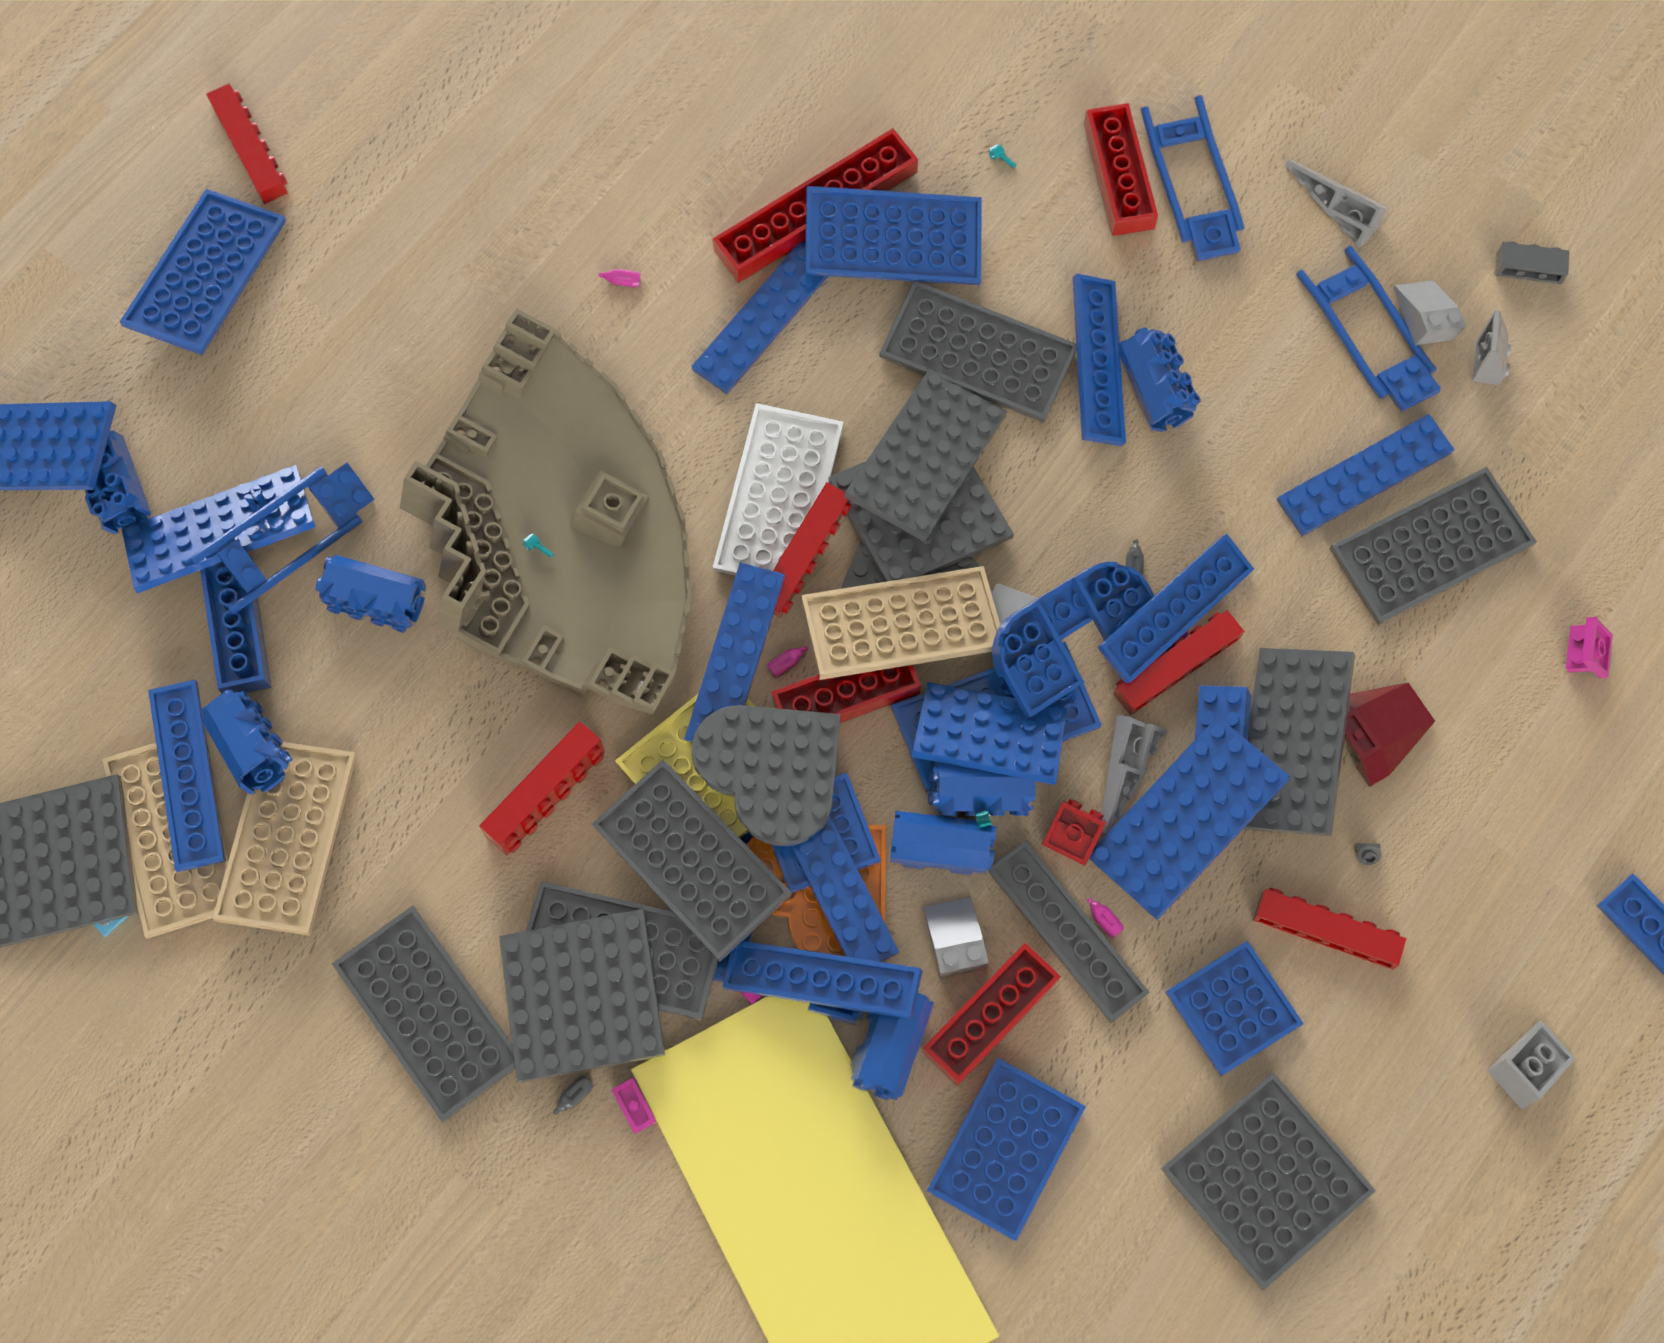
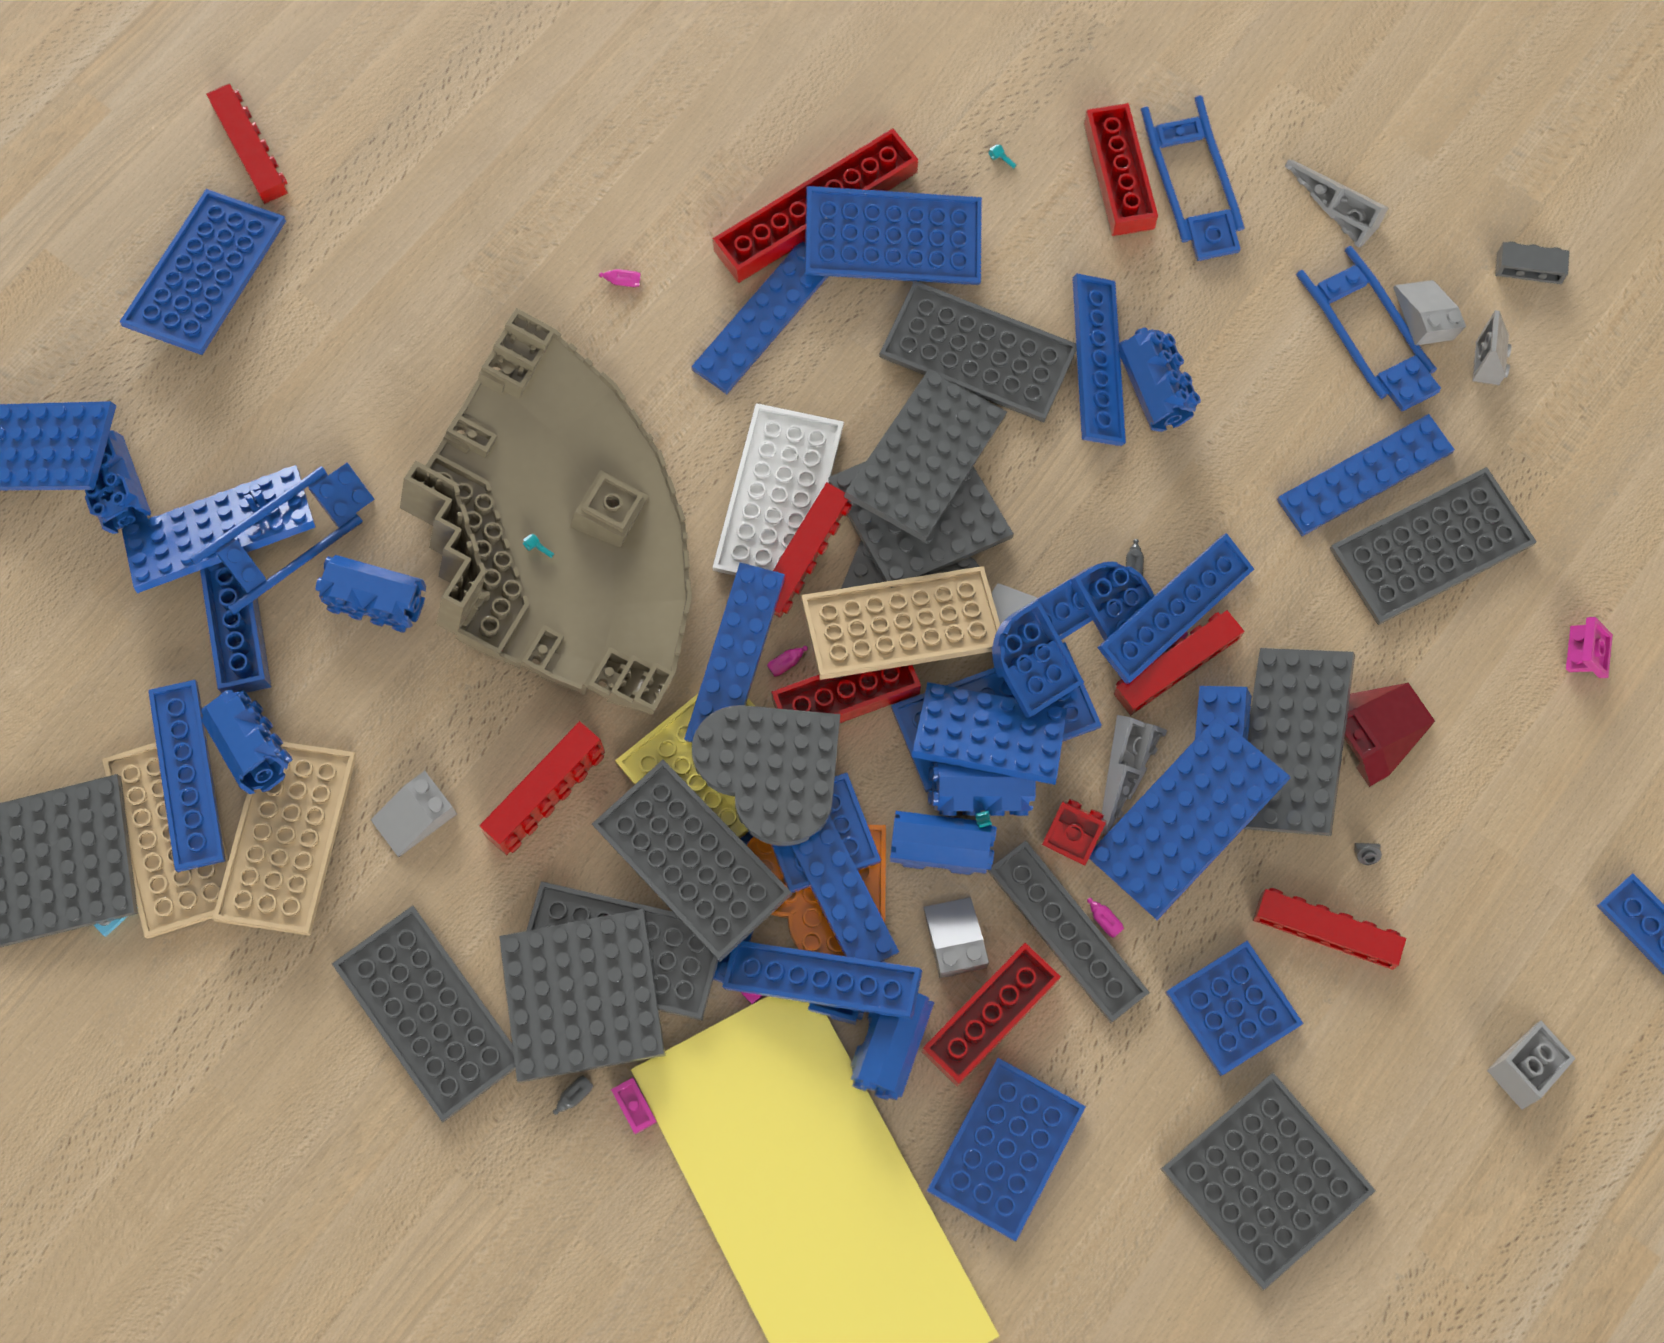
none -> light grey slope [371,771,457,857]

